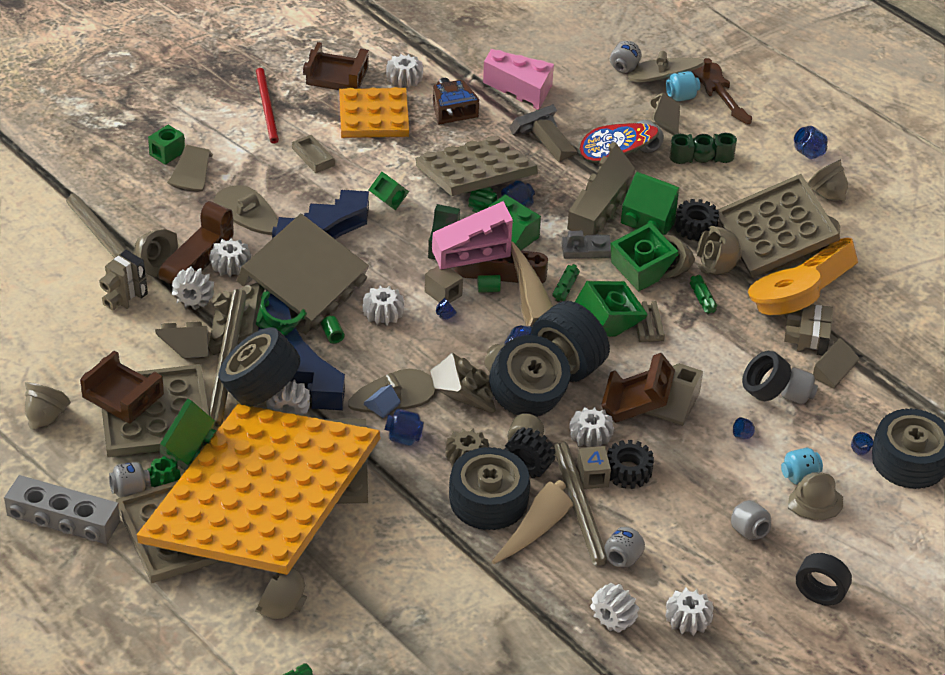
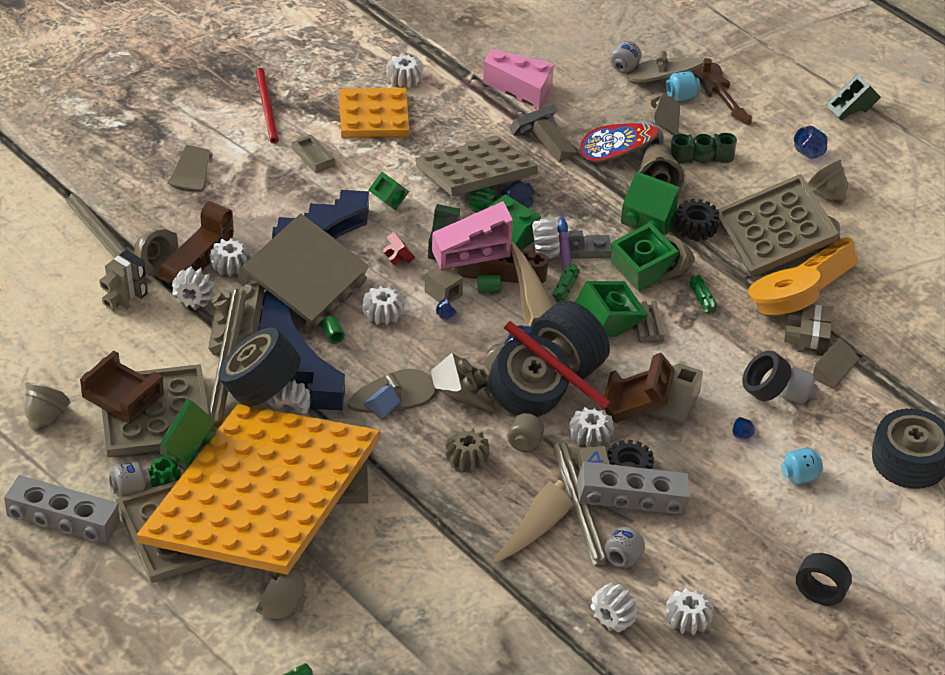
green brick [148,124,185,165] -> none
dark tan slope [155,321,209,358] -> none
dark tan shield [214,185,278,235] -> none
green helmet [256,291,307,336] -> none
reddish brown panel [303,42,369,90] -> none
clear blue head [384,409,424,446] -> none
reddish brown torso [433,78,480,125] -> none
black wheel [449,447,530,530] -> none
black tyre [504,427,556,478] -> none
dark tan wedge [567,141,635,236] -> none
dark tan cylinder [697,226,742,275] -> none
light grey head [731,500,771,540] -> none
dark tan piece [788,472,843,520] -> none
clear blue hinge [851,432,873,455] -> none
none -> tile [383,232,416,265]
none -> red piece [504,321,610,410]
none -> white gear [532,218,560,260]
none -> medium lavender piece [557,217,571,271]
none -> light grey brick [577,461,690,515]
none -> dark tan cone [639,144,684,191]
none -> dark green arch [826,73,881,121]

